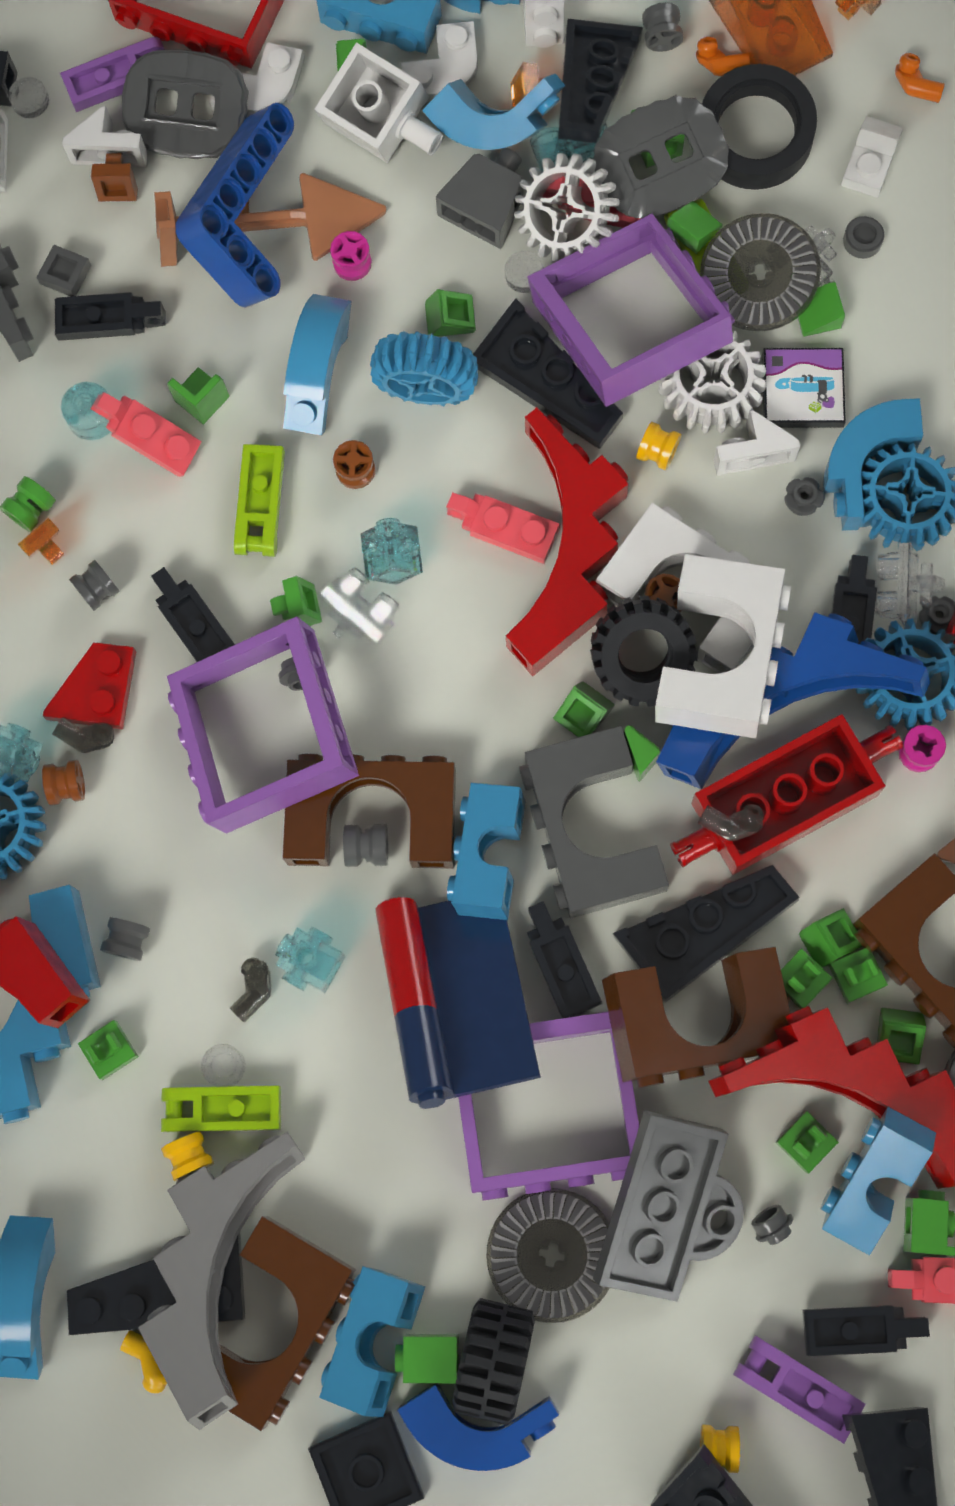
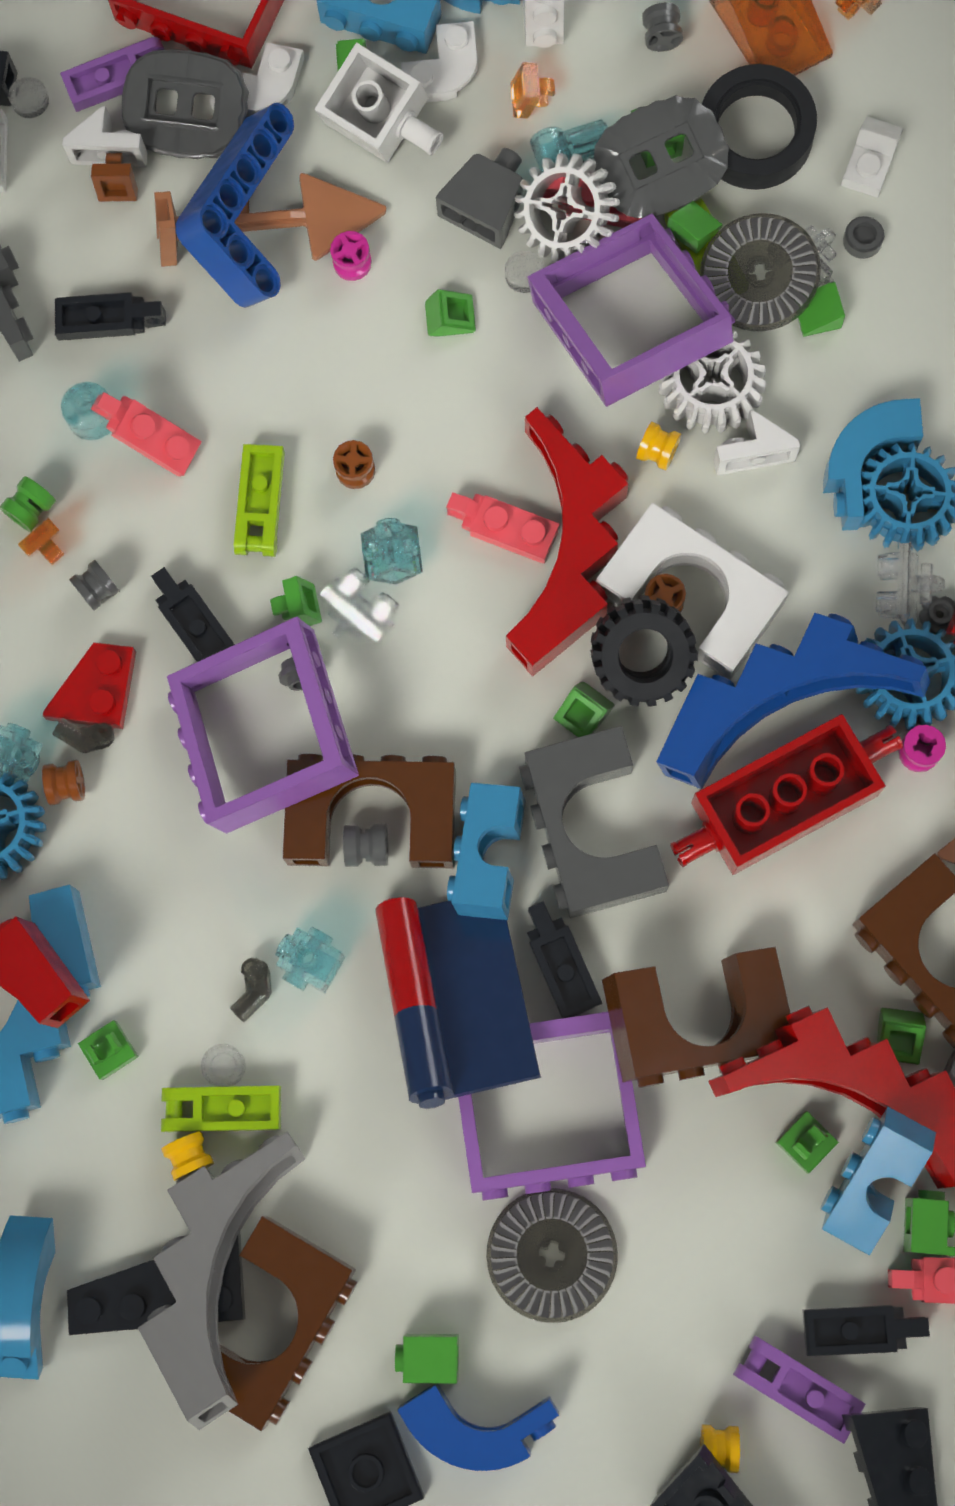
dark grey plate [36,245,92,297] -> none
dark grey wheel [100,917,150,961] -> none
yellow arm [120,1330,167,1393] -> none
bright green panel [167,367,230,425] -> none
dark azure arch [283,294,352,436] -> none
dark azure arch [319,1266,426,1417] -> none
dark azure gear [370,331,478,407] -> none
dark azure arch [422,73,566,150] -> none
black tyre [452,1298,535,1425] -> none
black wing [473,298,623,449] -> none
black wing [558,19,643,143] -> none
dark grey plate [593,1110,744,1302] -> none
black wing [613,865,800,1003] -> none
bright green slope [624,725,661,782] -> none
white arch [655,554,791,739] -> none
orange arm [696,37,750,76] -> none
clear smoke arm [698,804,765,841] -> none
dark grey plate [751,1205,794,1245] -> none
tile [762,348,846,428] -> none
bright green tile [781,948,833,1009] -> none
dark grey plate [784,477,825,516] -> none
bright green slope [799,908,863,968] -> none
bright green tile [828,948,888,1004] -> none
black hinge [831,555,877,644] -> none
orange arm [895,53,945,103] -> none

